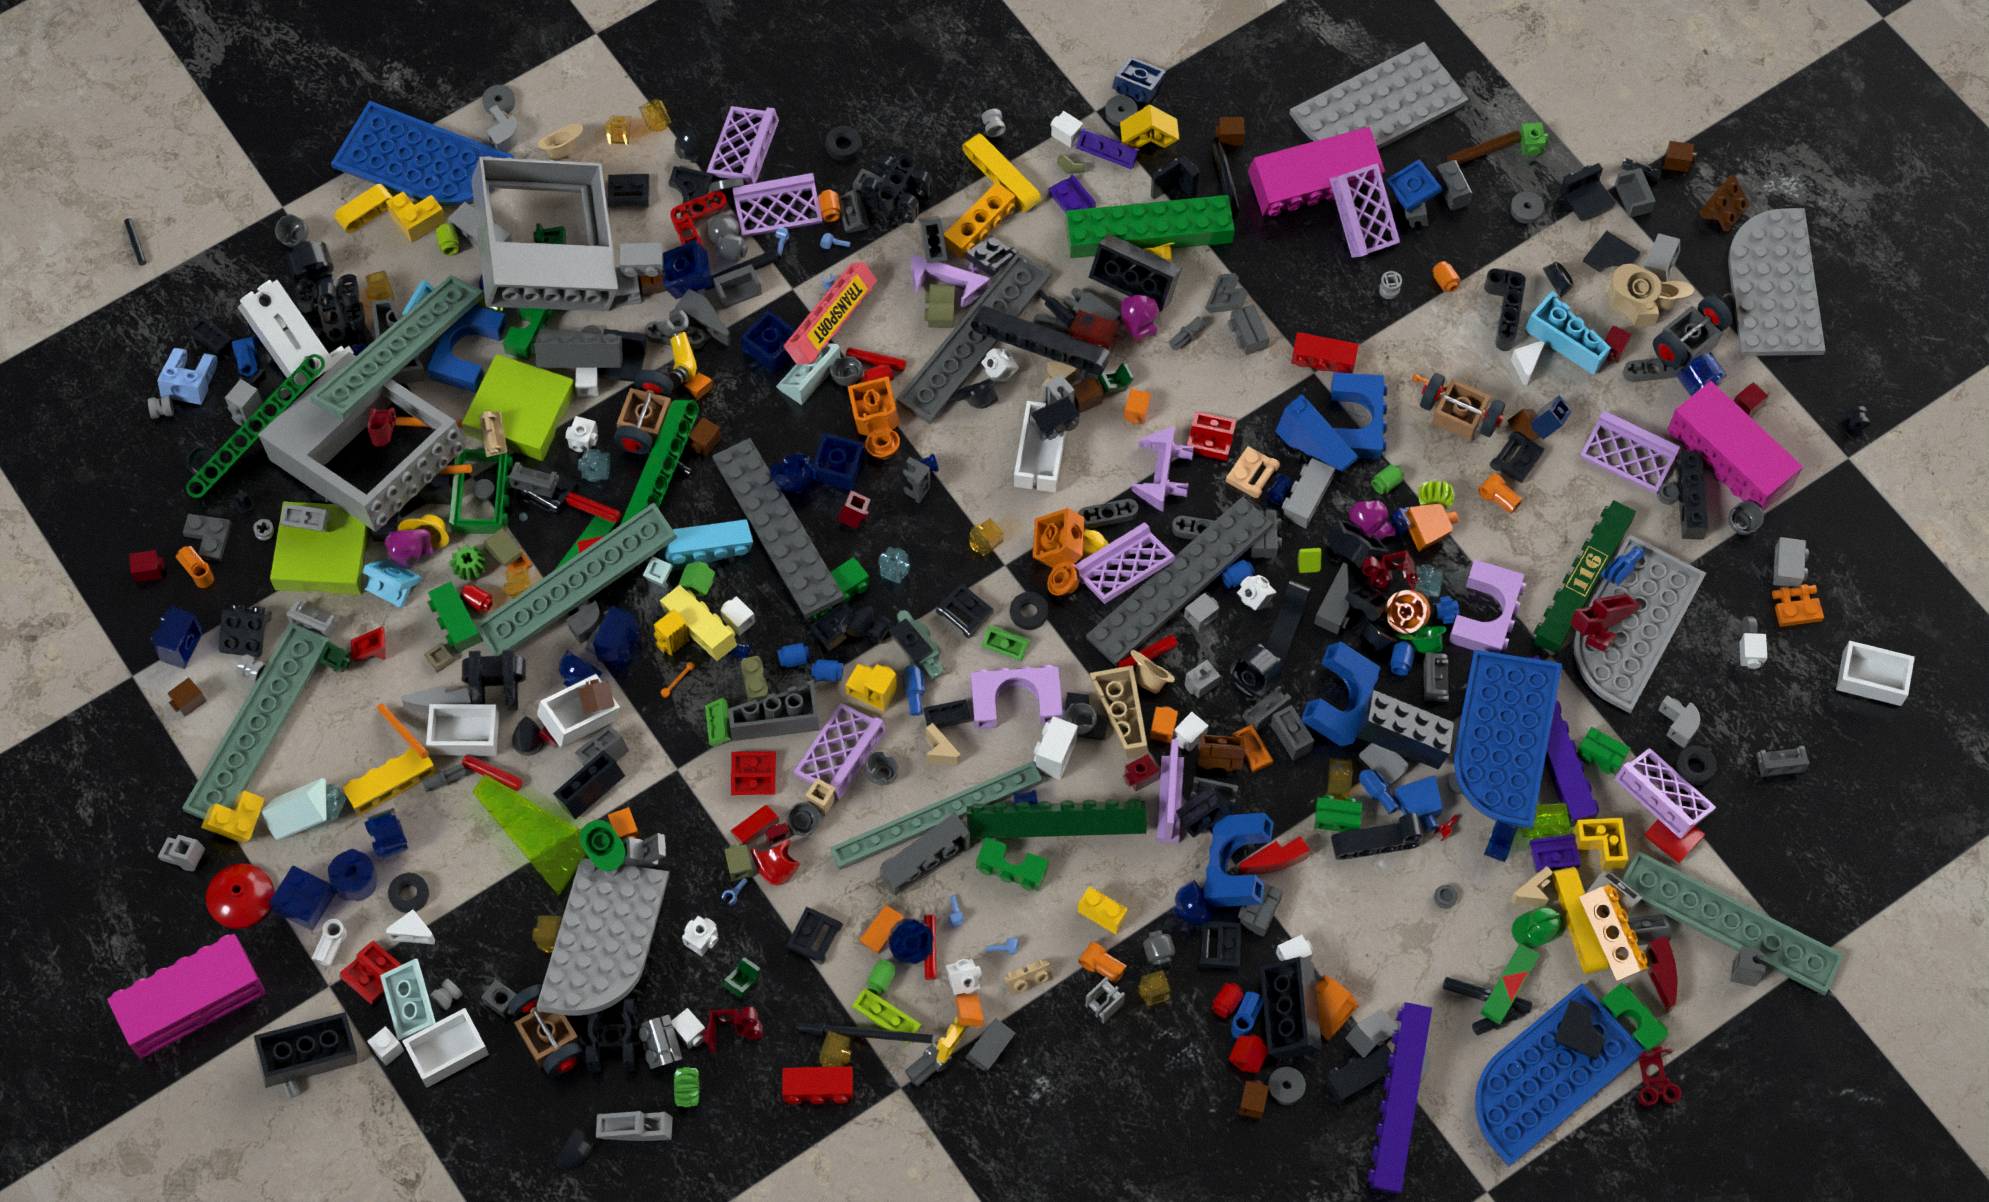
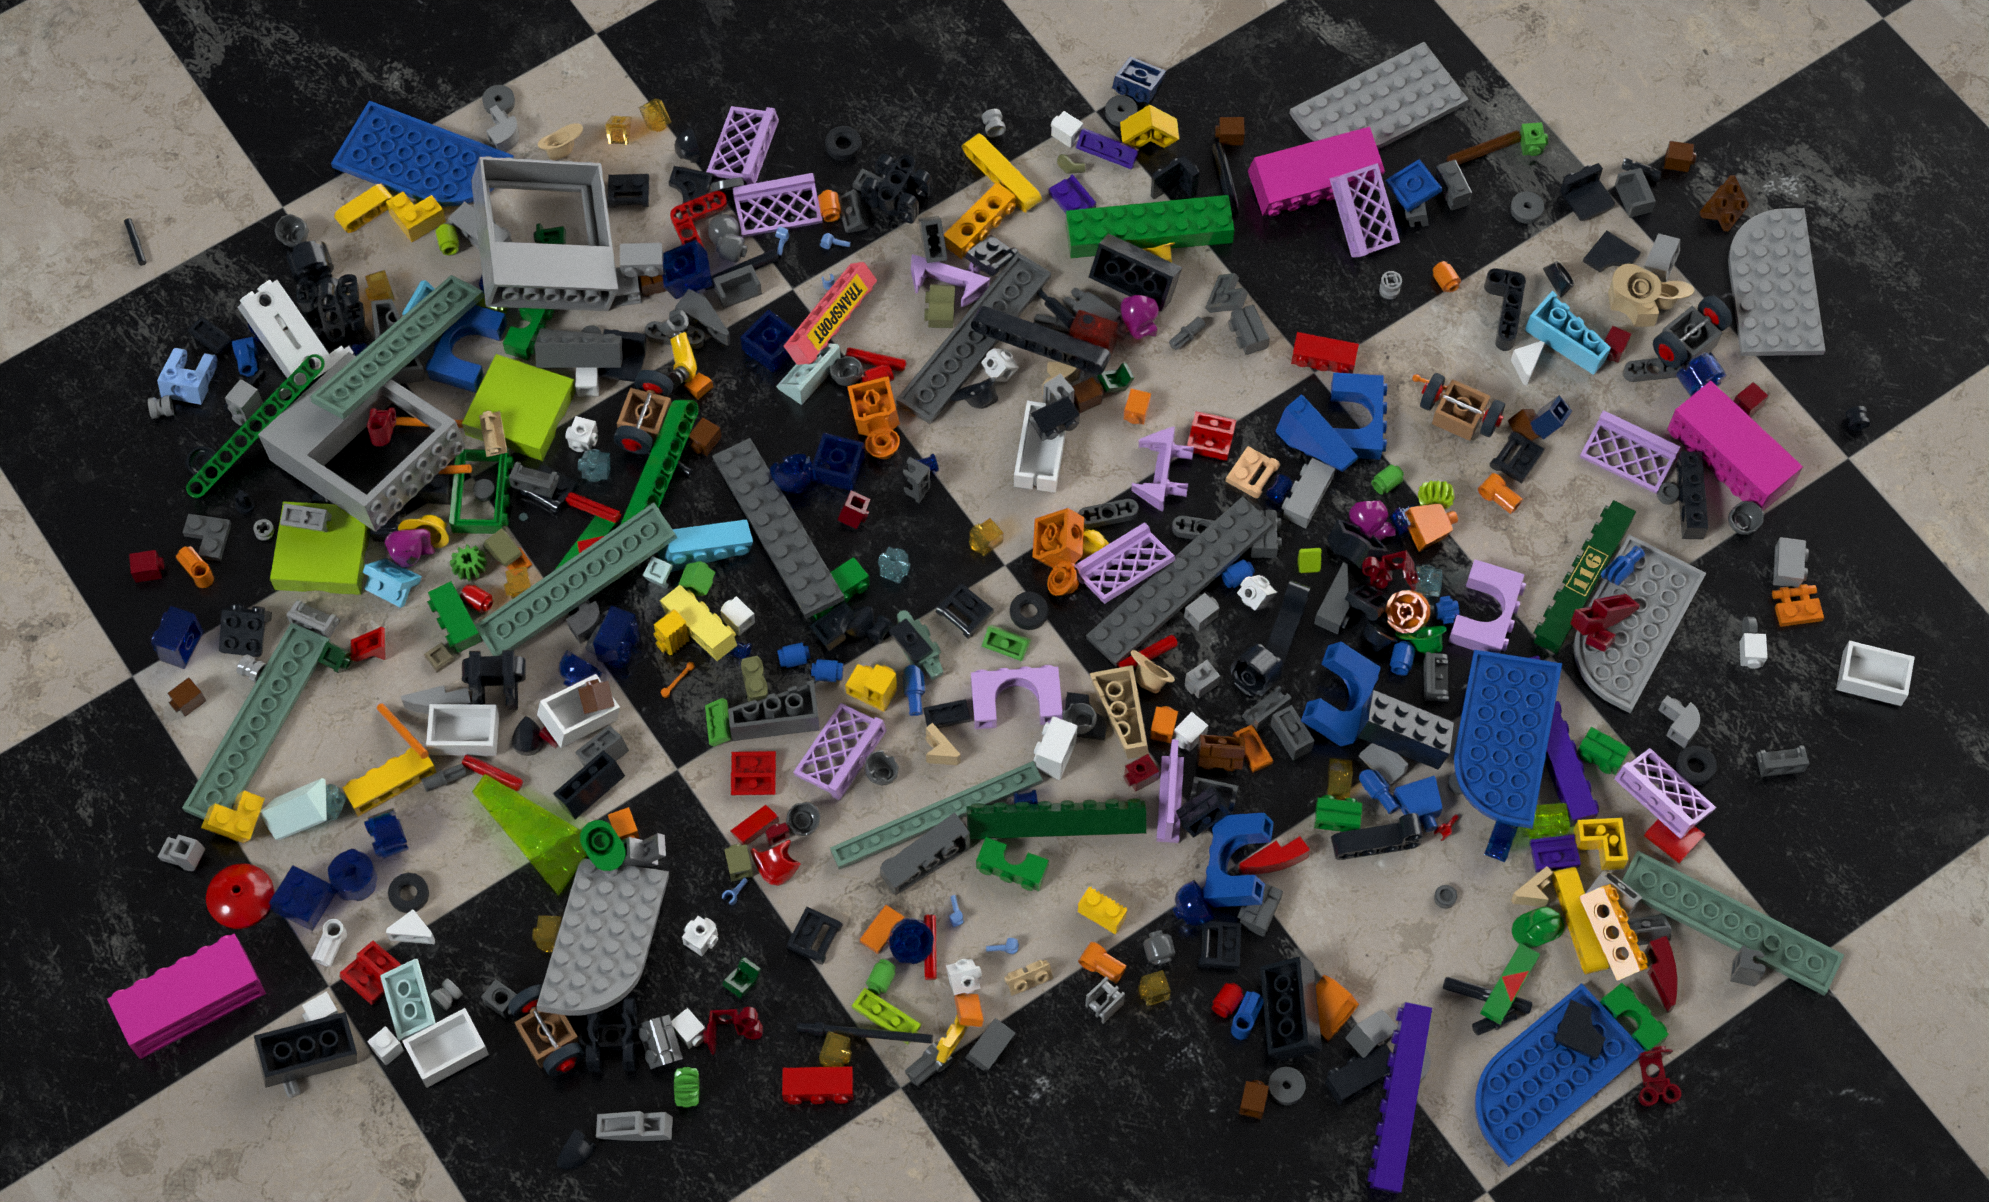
tan brick [805,778,836,816] -> none
red brick [1229,1034,1268,1073] -> none
white brick [1276,935,1314,961] -> none
none -> white brick [302,991,339,1022]

